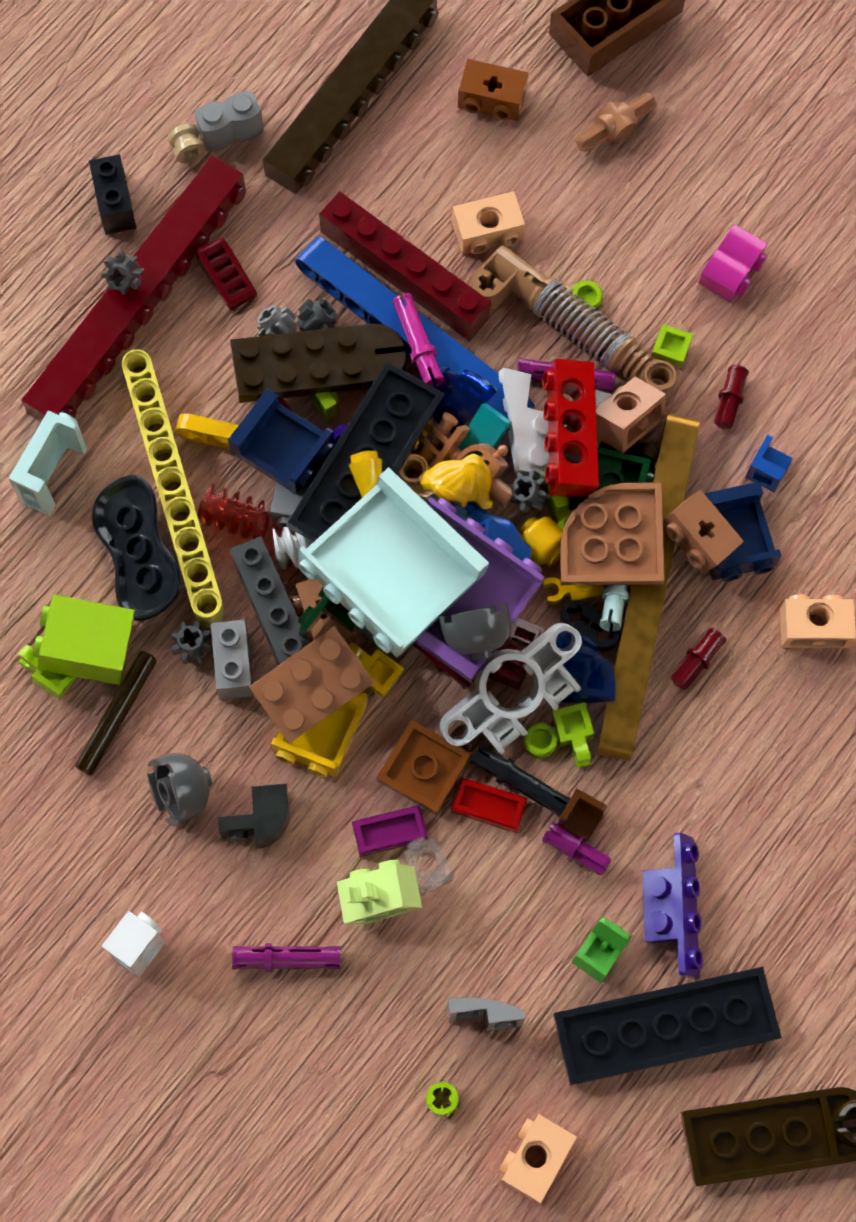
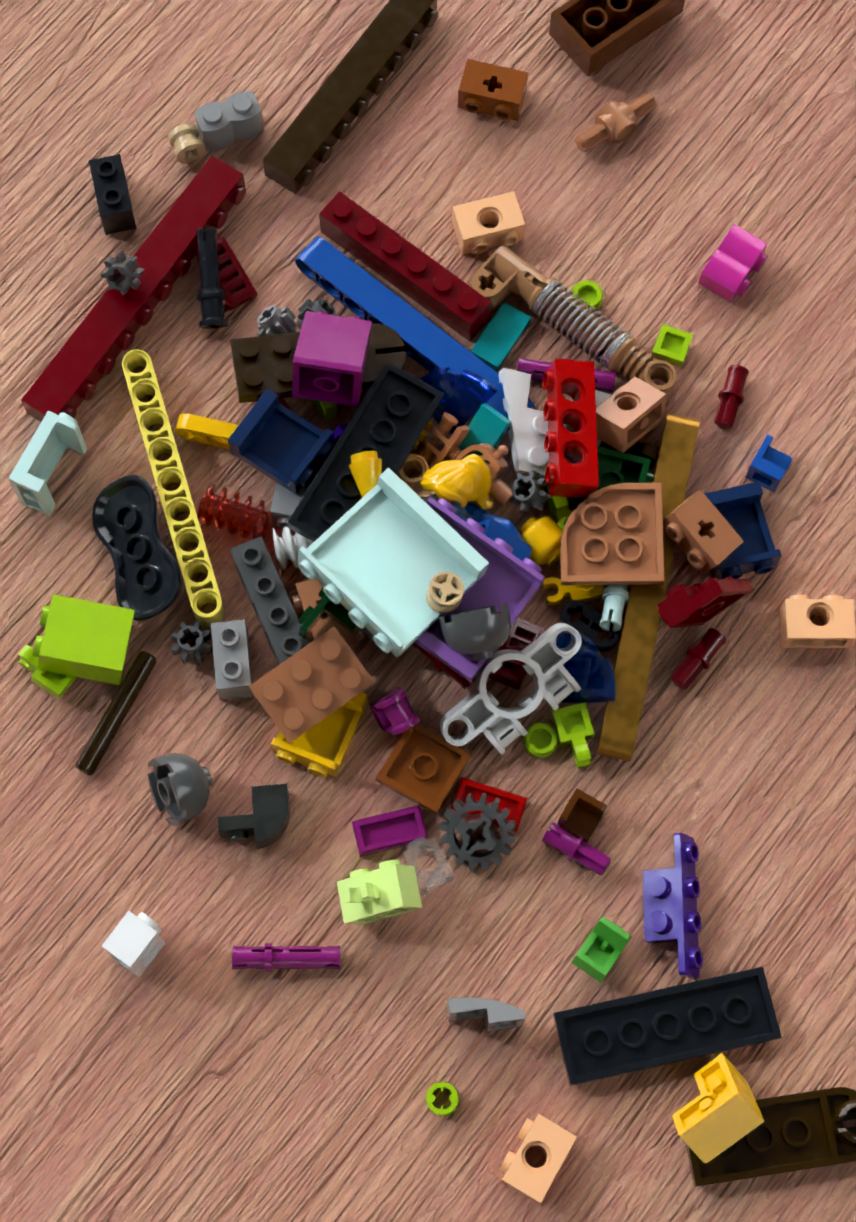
yellow plate [349,642,404,698] -> none
dark pink pin [392,293,444,387] -> none
black pin [470,744,570,817] -> none
none -> black pin [196,227,228,329]
none -> magenta slope [292,311,372,407]
none -> magenta piece [369,688,420,735]
none -> tan wheel [426,572,464,614]
none -> dark grey gear [439,793,517,871]
none -> teal tile [470,302,532,372]
none -> dark red plate [657,577,754,628]
none -> yellow panel [672,1053,765,1163]

